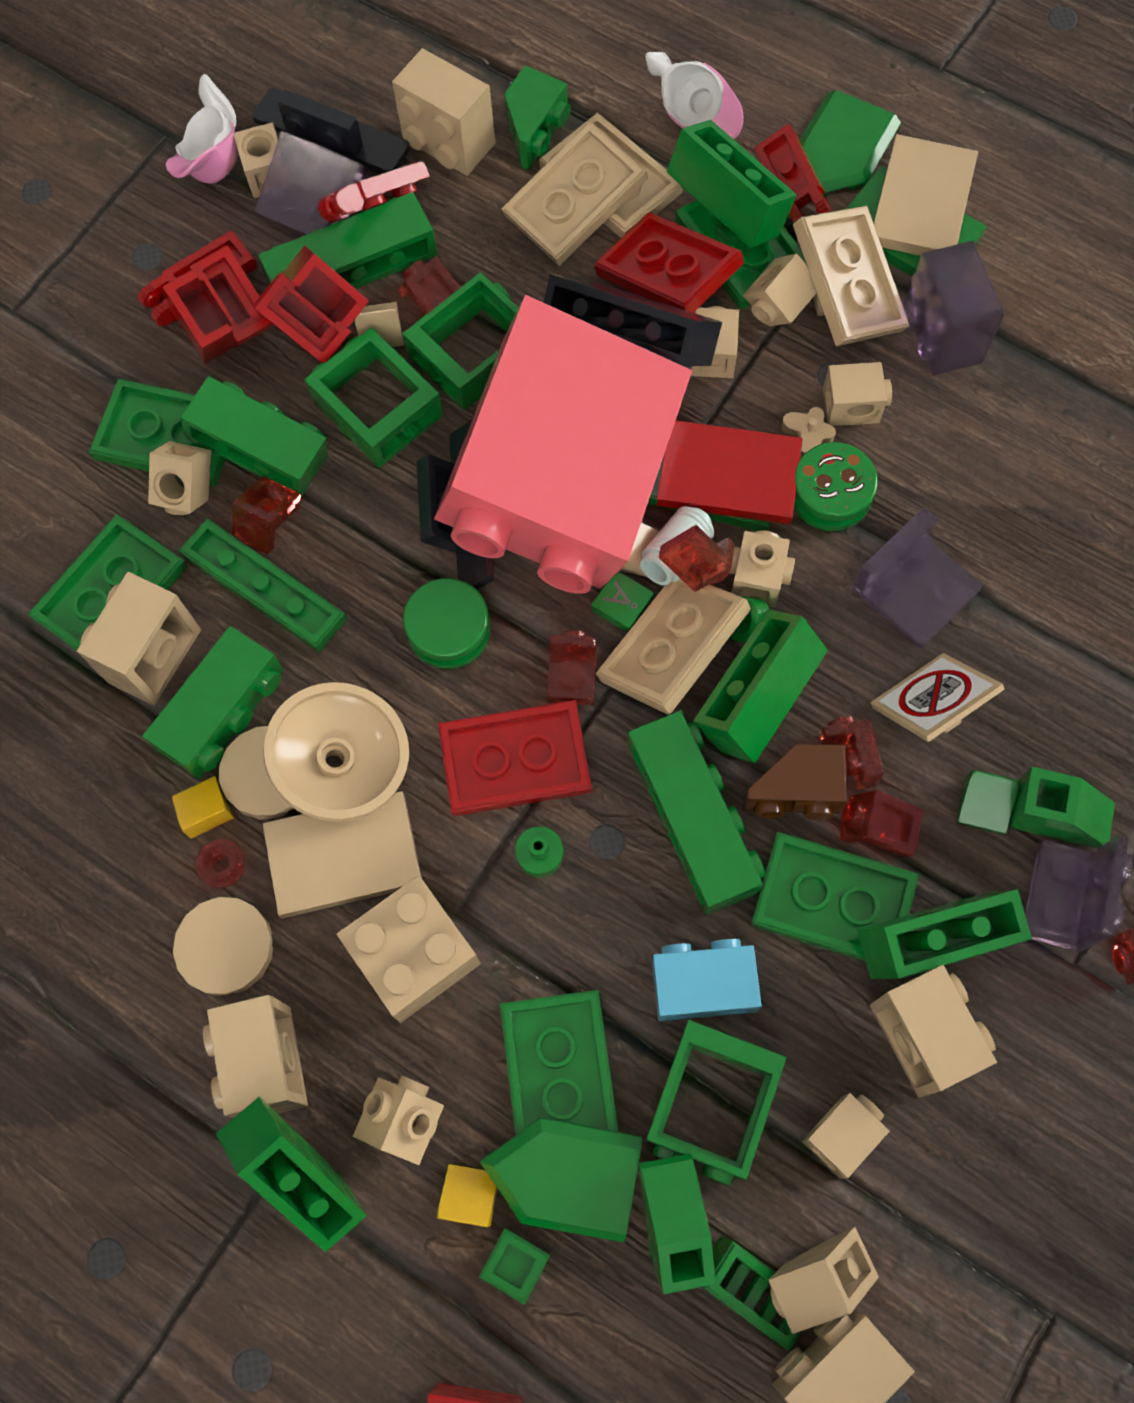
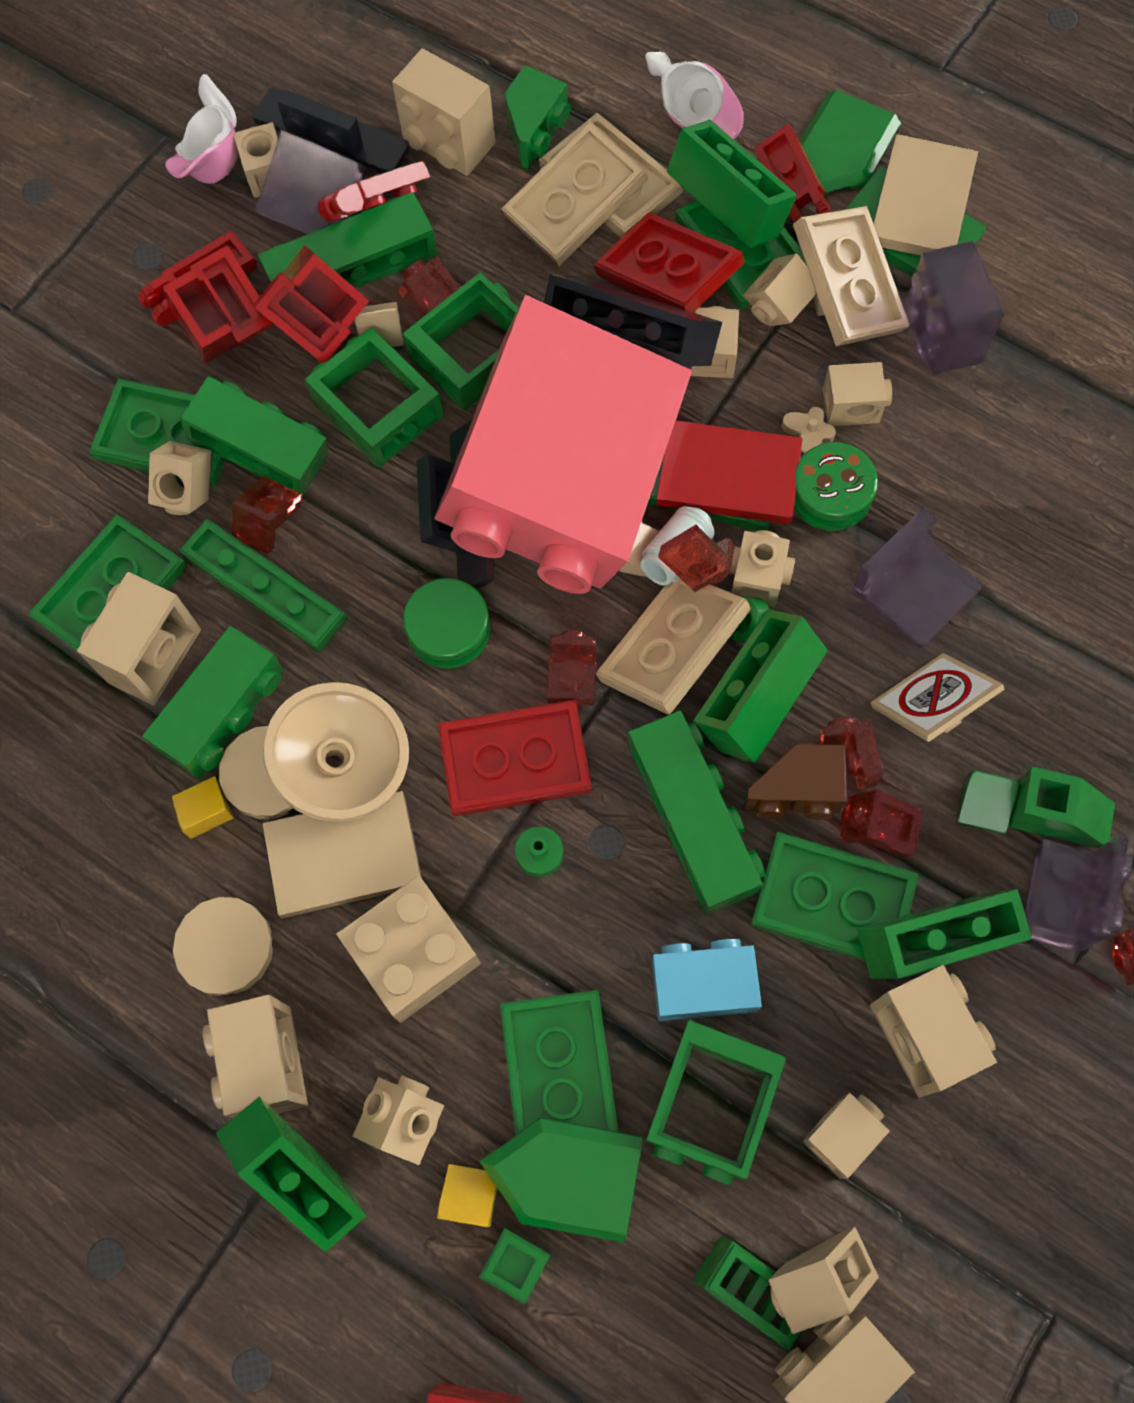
clear red plate [196,839,245,888] -> none
green tile [591,571,654,633] -> none
green slope [639,1153,716,1295] -> none

